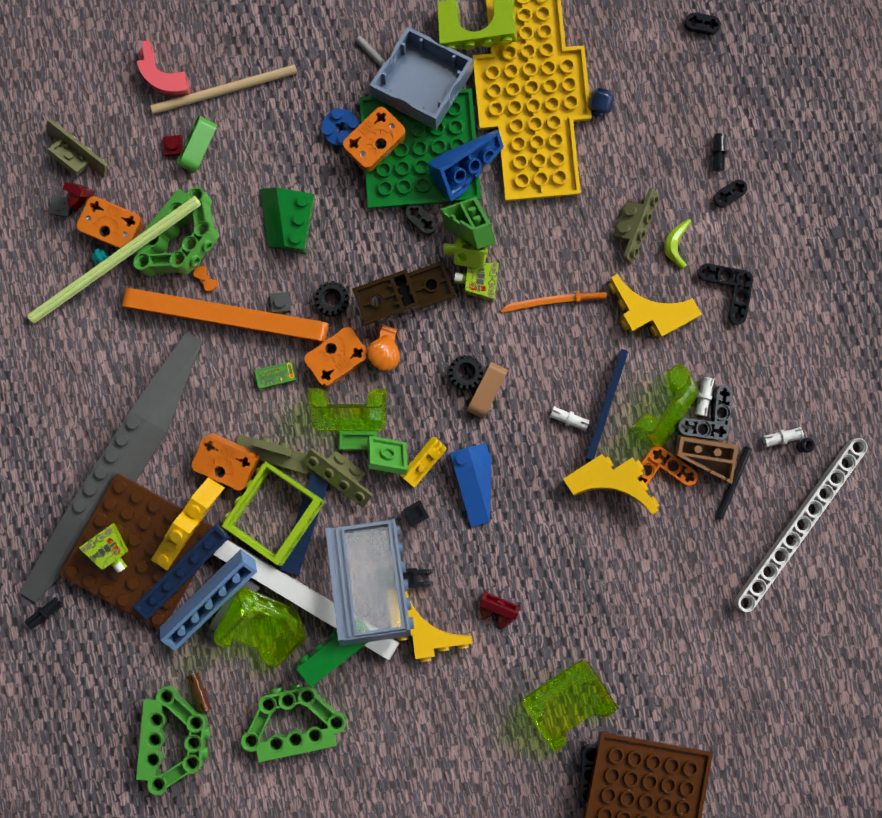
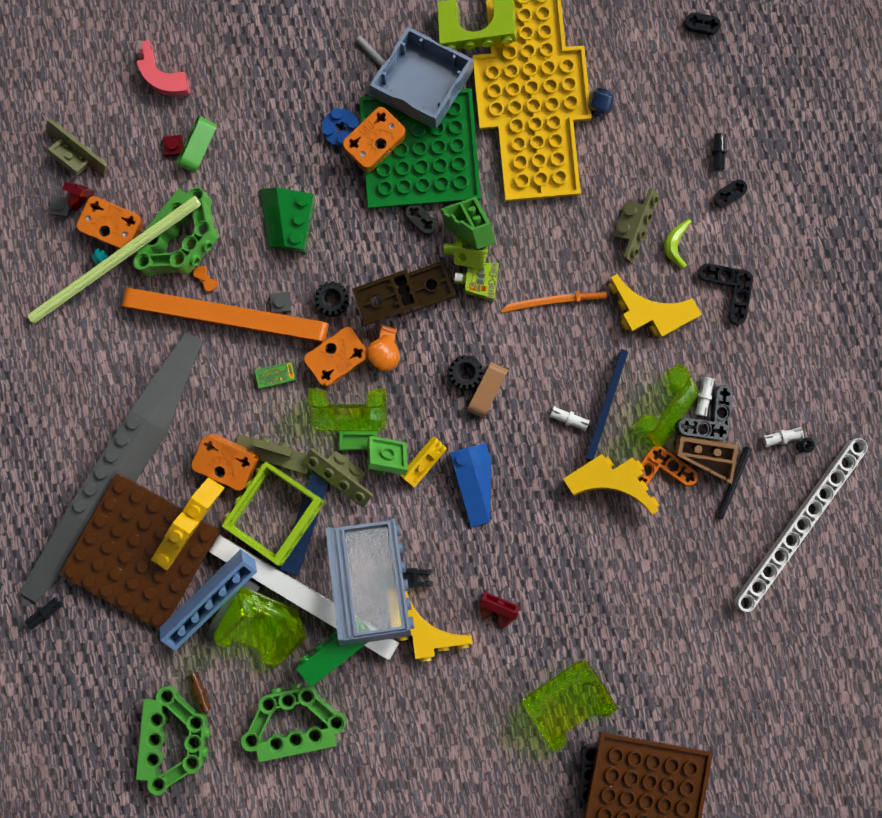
torso [79,523,128,574] -> none
dark blue tile [132,523,230,621] -> none
tan piece [150,64,298,114] -> none
black brick [403,500,429,527] -> none
blue wedge [427,130,504,201] -> none

